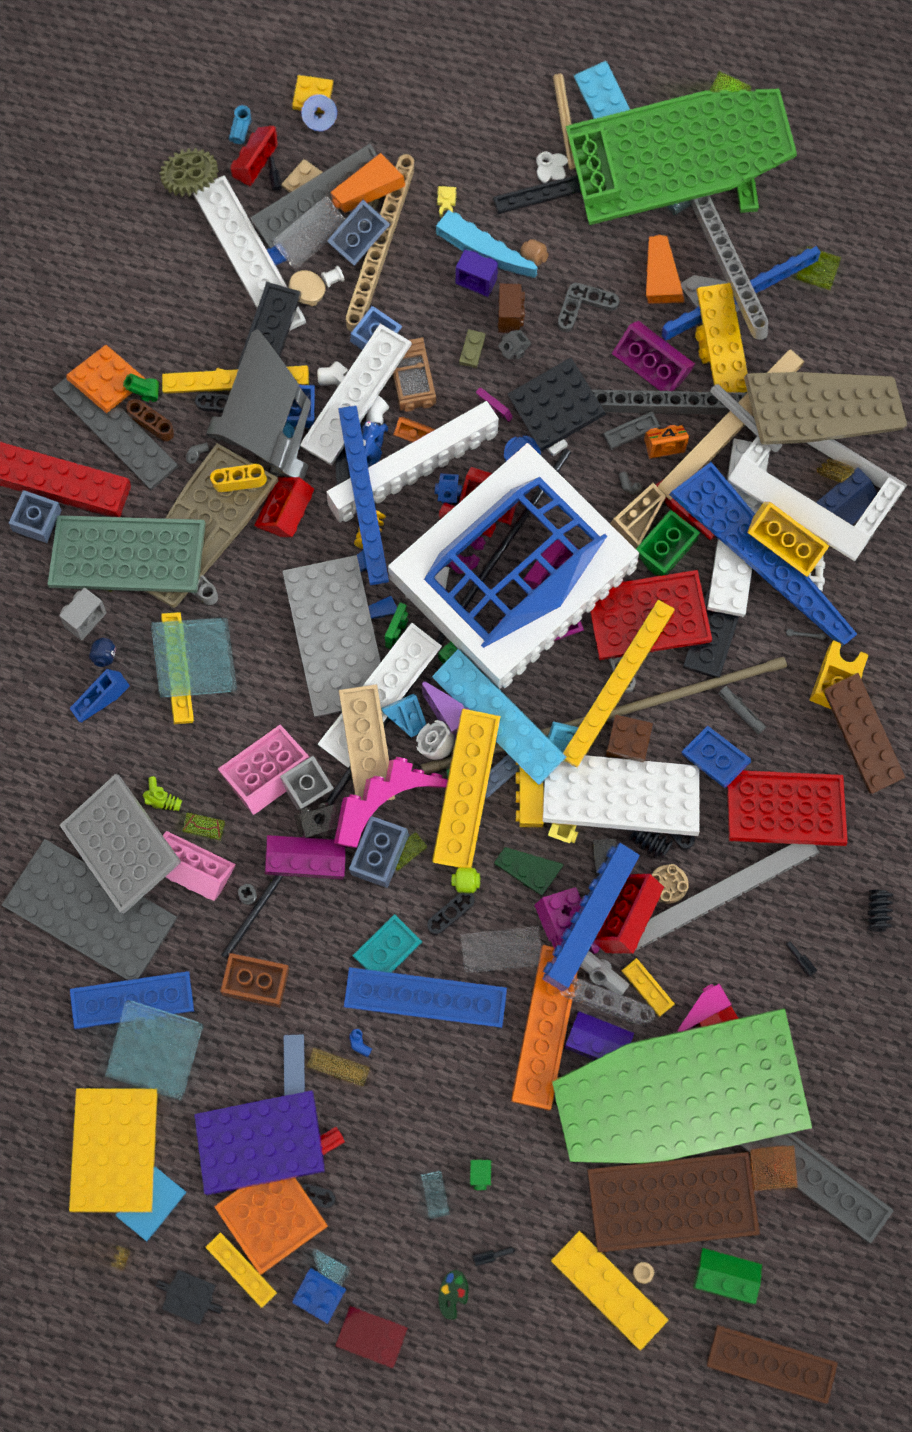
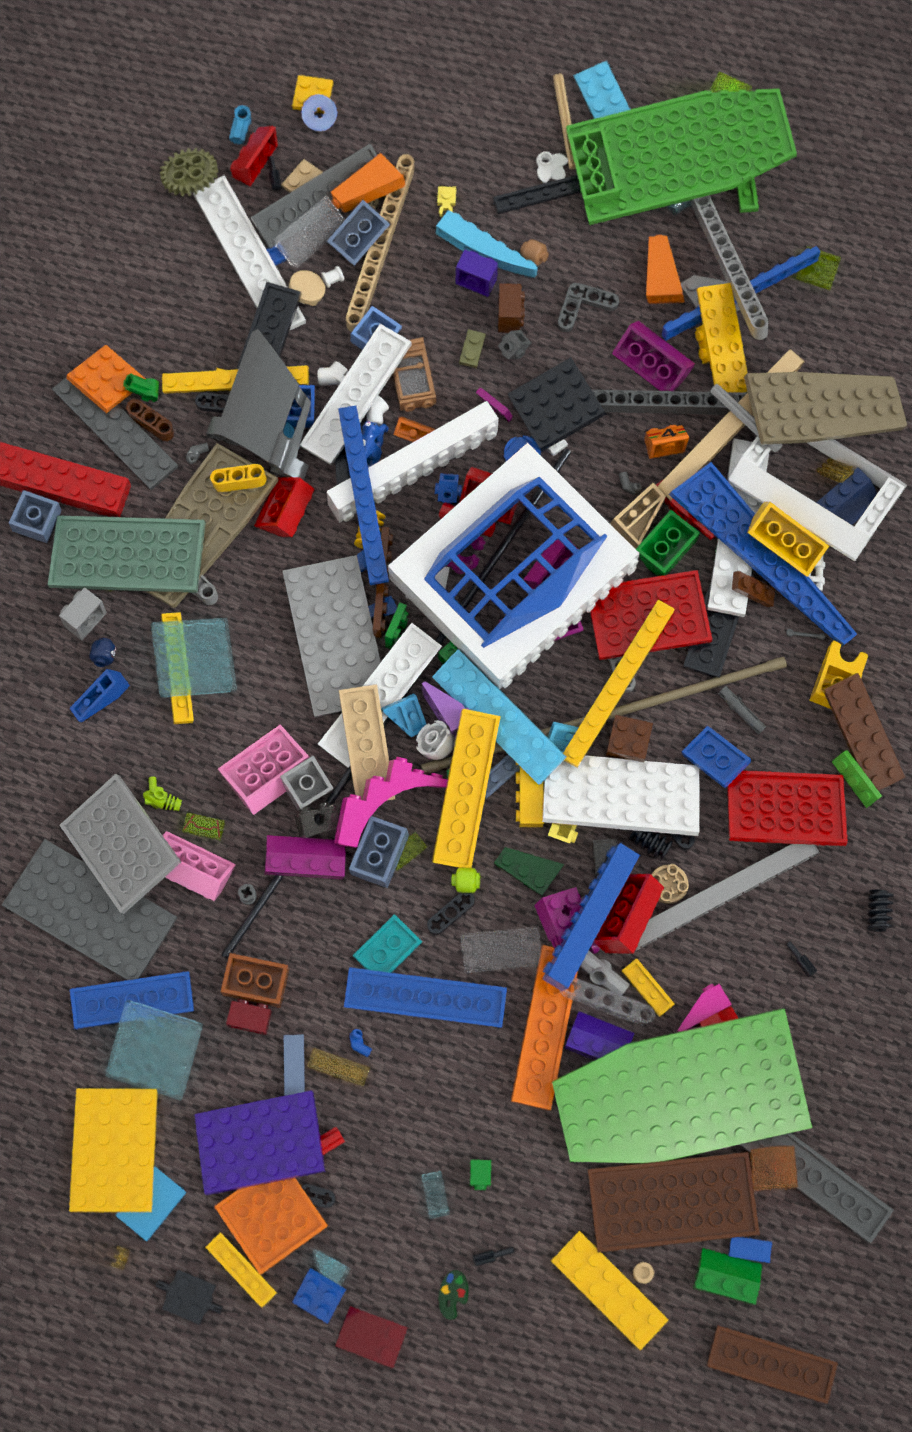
dark grey tile [603,412,661,450] -> none
none -> dark red brick [226,999,272,1035]
none -> reddish brown plate [373,527,394,638]
none -> blue tile [729,1237,772,1263]
none -> reddish brown plate [732,571,775,607]
none -> bright green plate [832,750,882,808]

